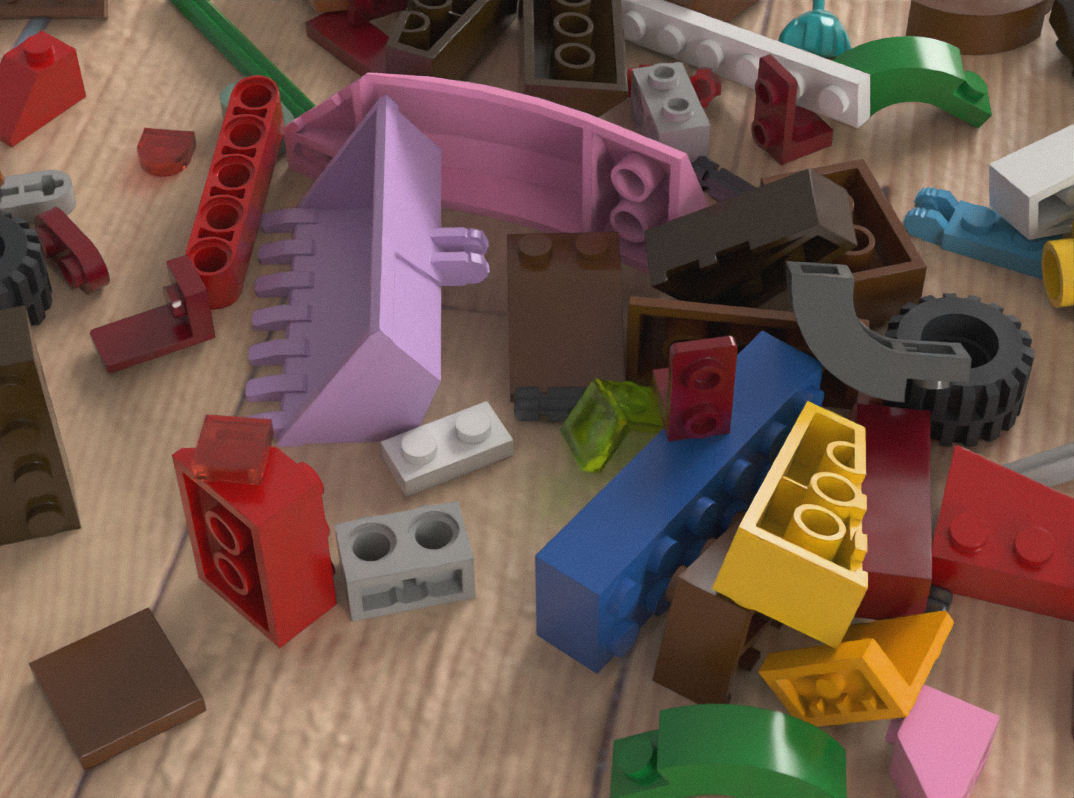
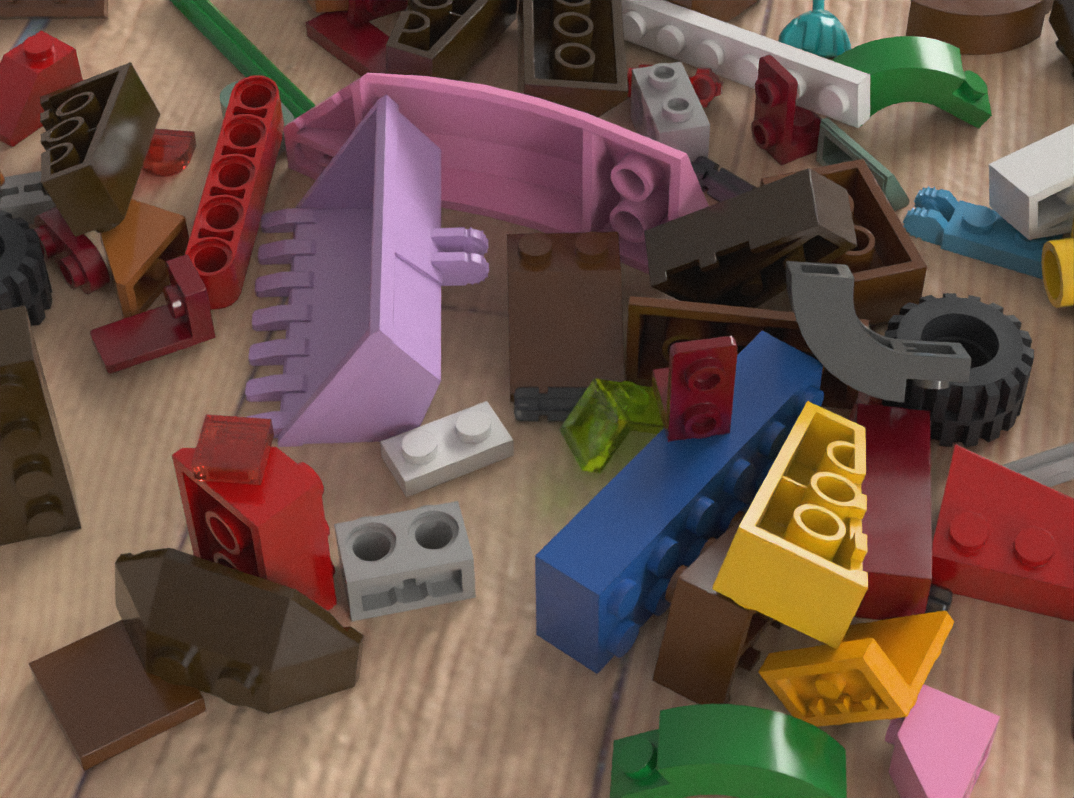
none -> dark brown wedge [40,62,160,237]
none -> dark orange slope [100,199,189,318]
none -> dark brown wedge [115,548,364,714]
none -> sand green slope [816,117,910,211]

